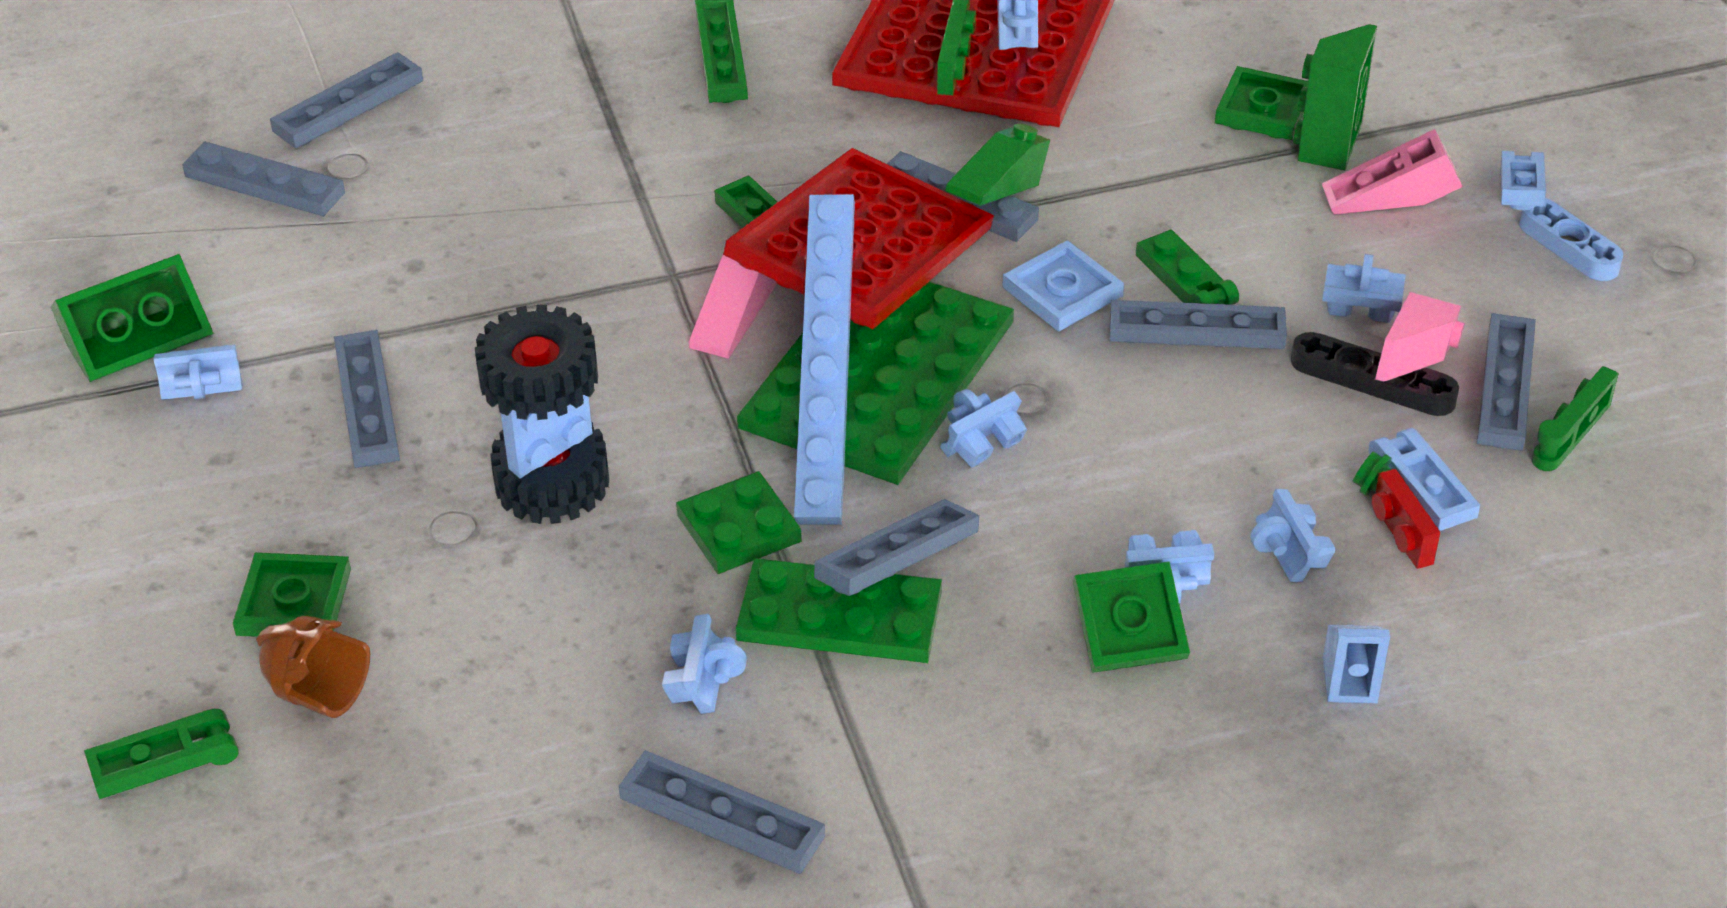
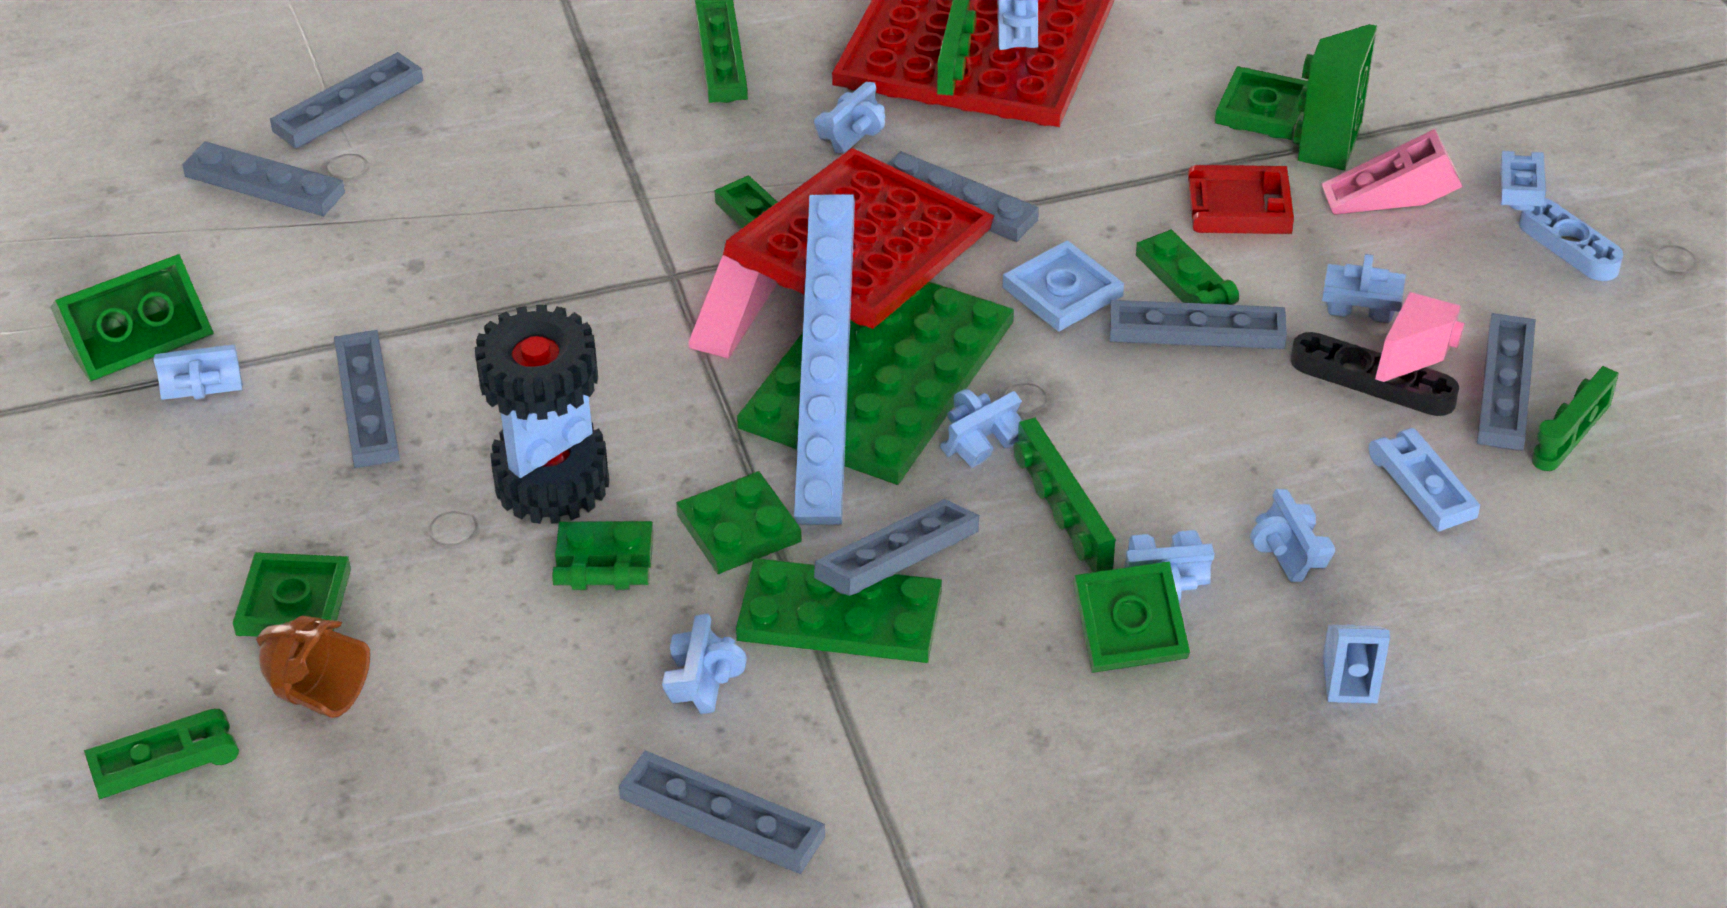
green slope [945,124,1051,206] -> none
green plate [1353,451,1392,496] -> none
red plate [1372,469,1440,569] -> none
none -> green plate [552,521,654,590]
none -> light blue hips [814,82,886,153]
none -> green plate [1013,417,1116,572]
none -> red container [1188,165,1294,234]

